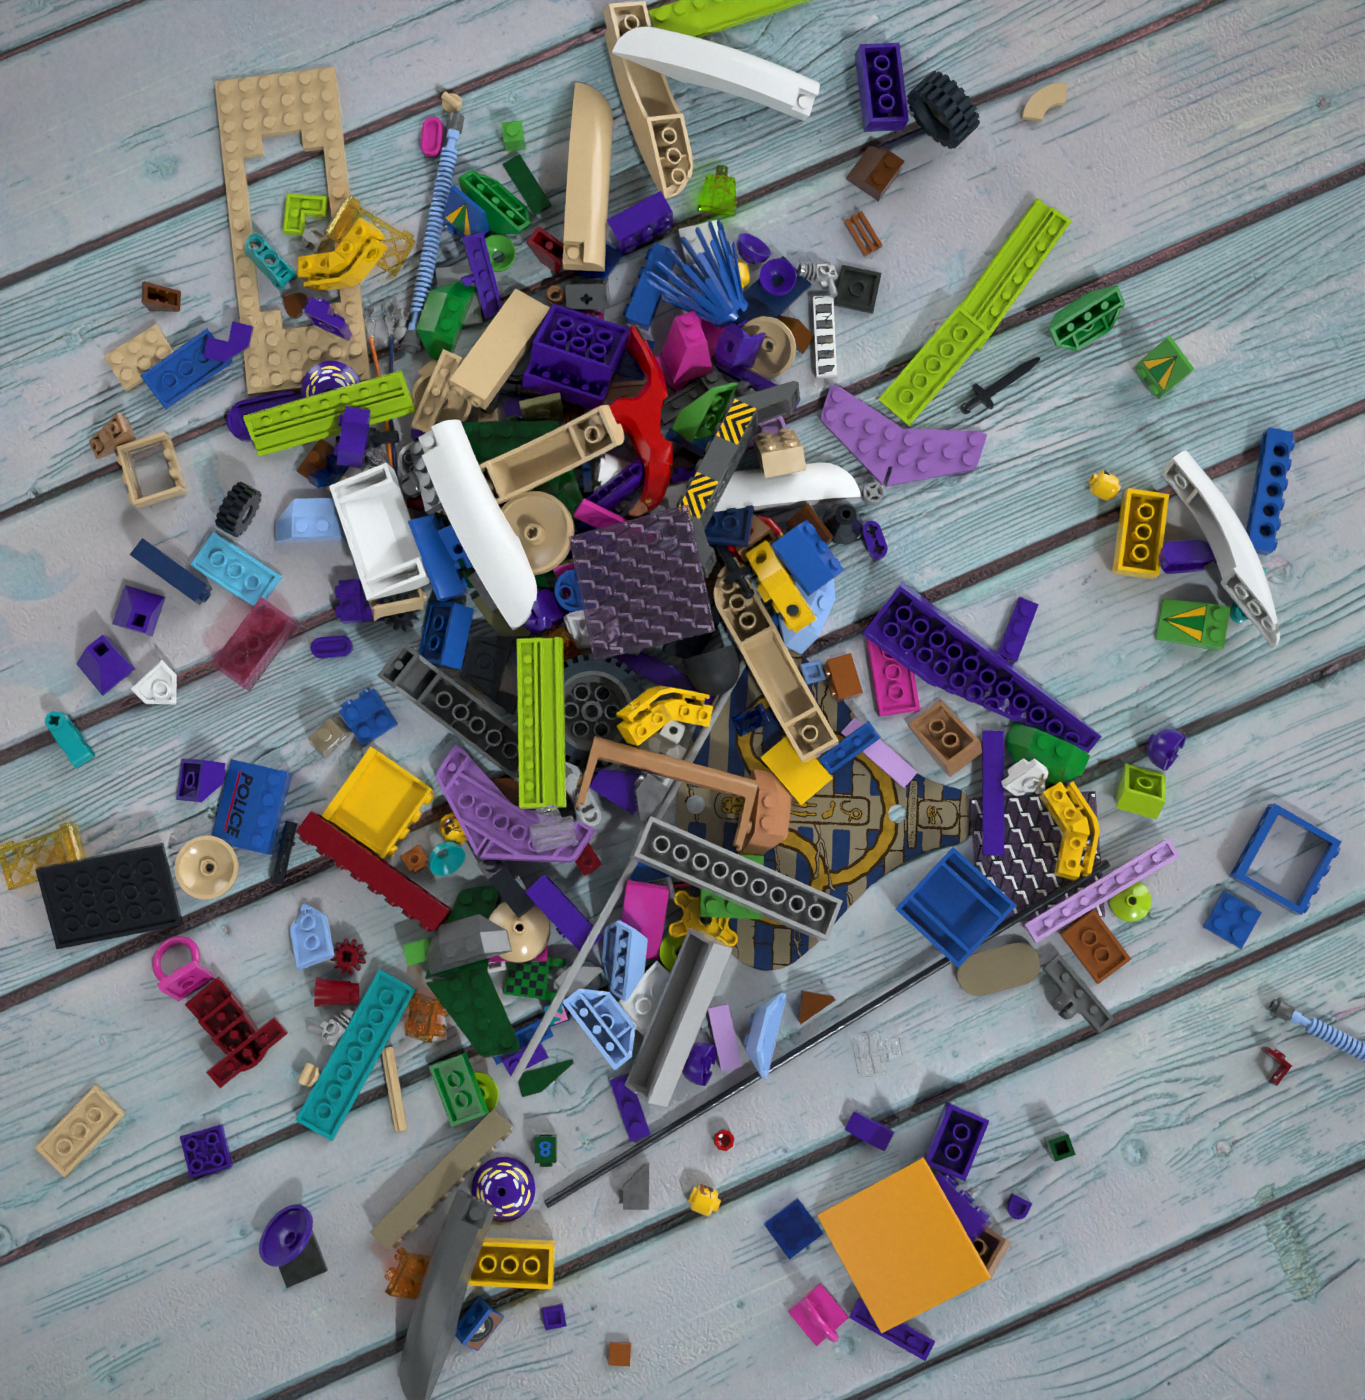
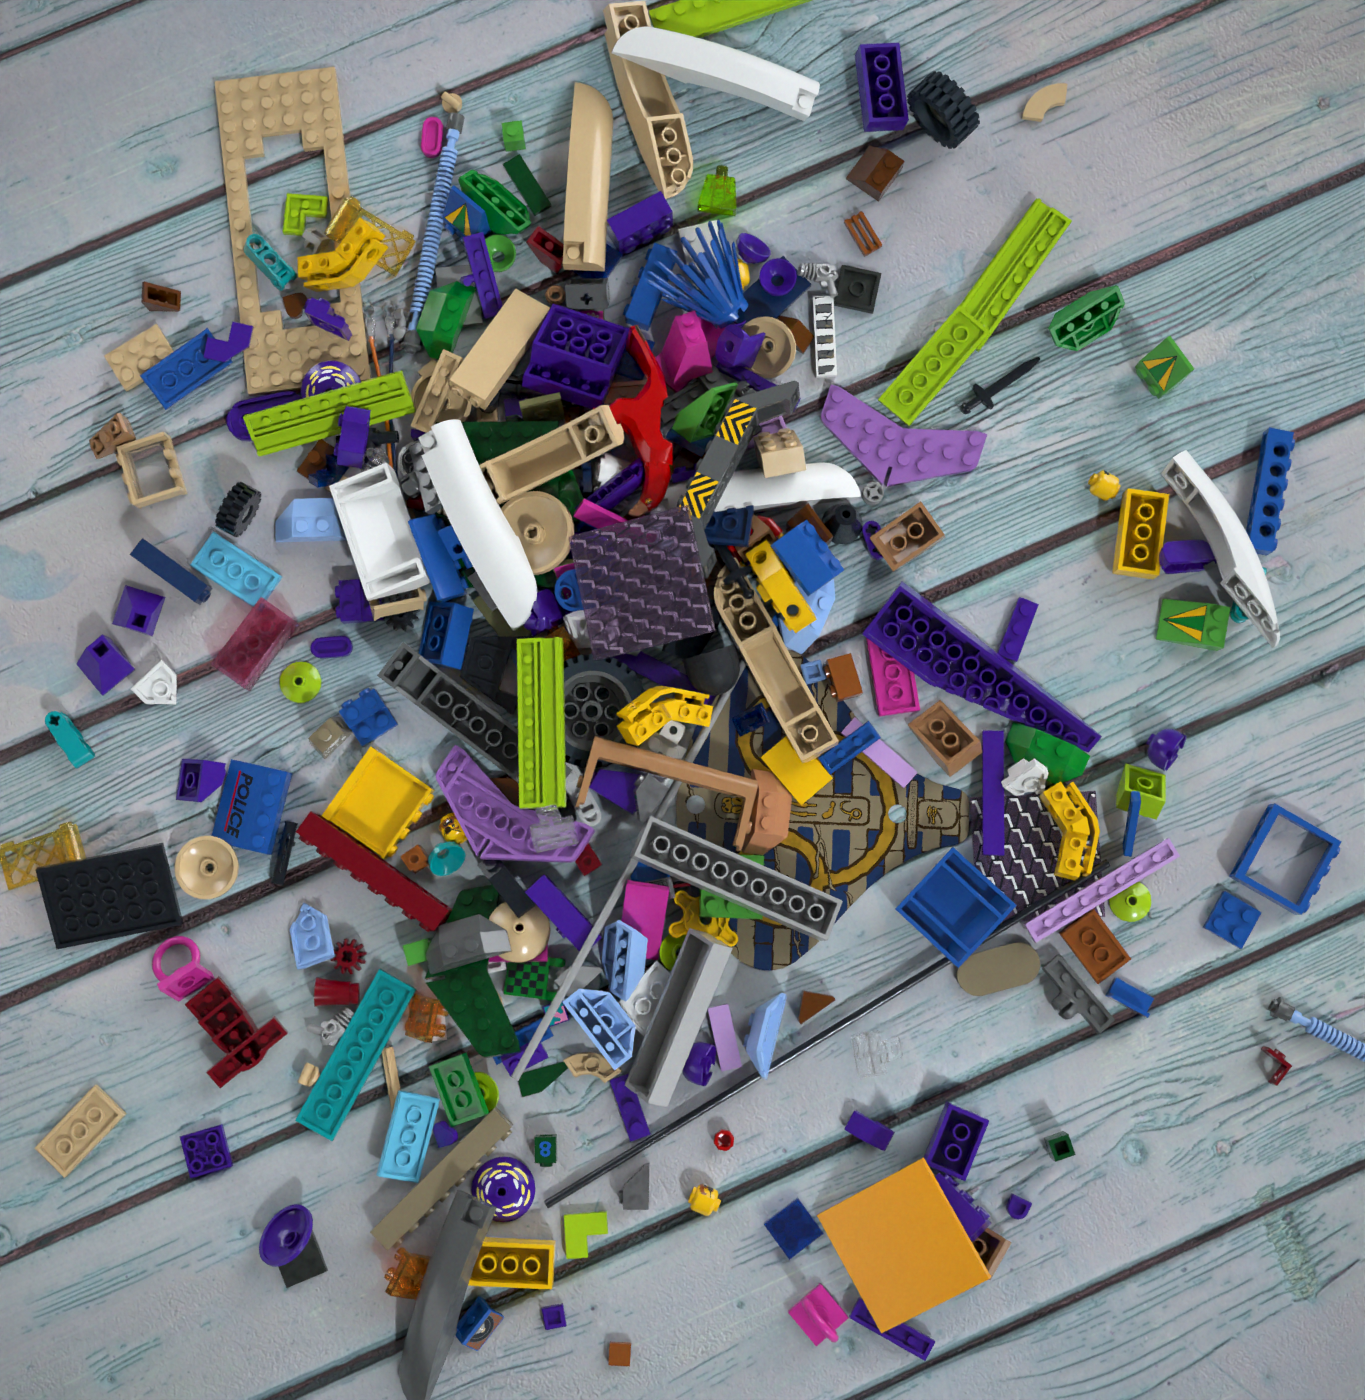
none -> lime dish [280,662,322,703]
none -> medium azure tile [376,1090,440,1183]
none -> dark purple tile [433,1121,458,1148]
none -> tan tile [563,1052,622,1083]
none -> lime tile [564,1211,608,1259]
none -> medium nougat slope [870,501,945,572]
none -> blue panel [1105,977,1154,1018]
none -> blue tile [1122,791,1141,857]

